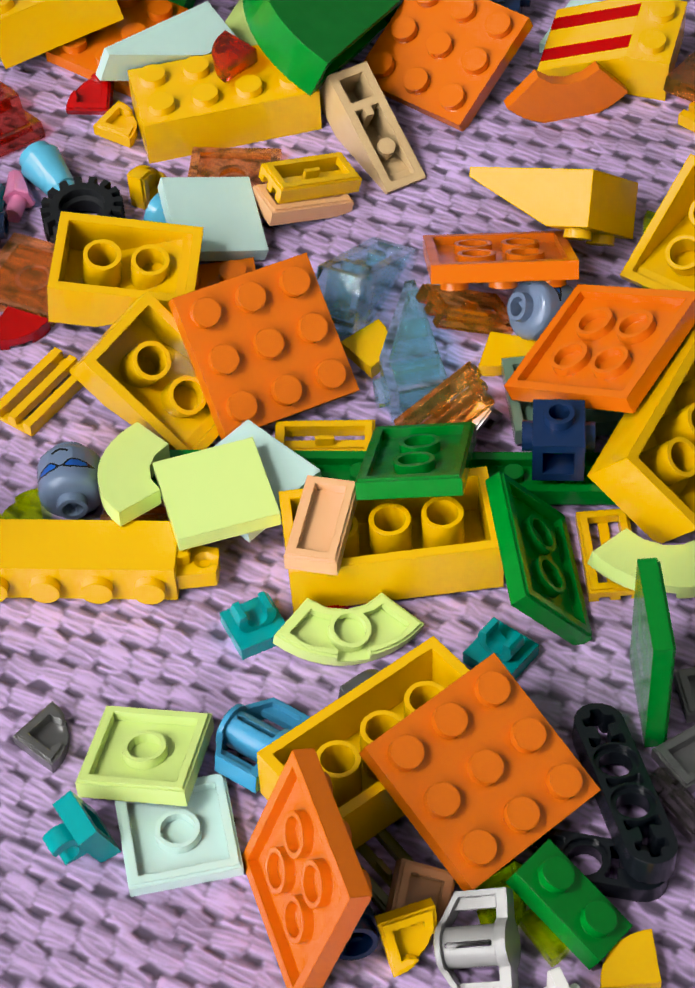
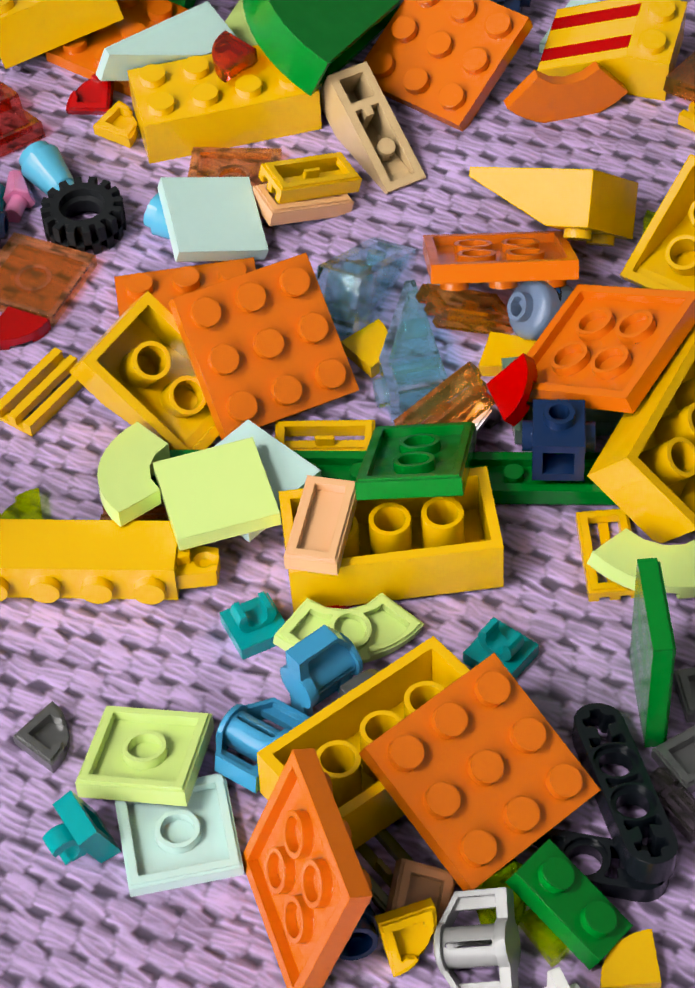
sand blue head [37,442,102,519] -> none
yellow slope [47,211,204,327] -> none
yellow tile [127,165,166,210] -> none
green tile [485,471,592,645] -> none
none -> dark azure piece [280,625,363,716]
none -> red tile [486,353,538,426]

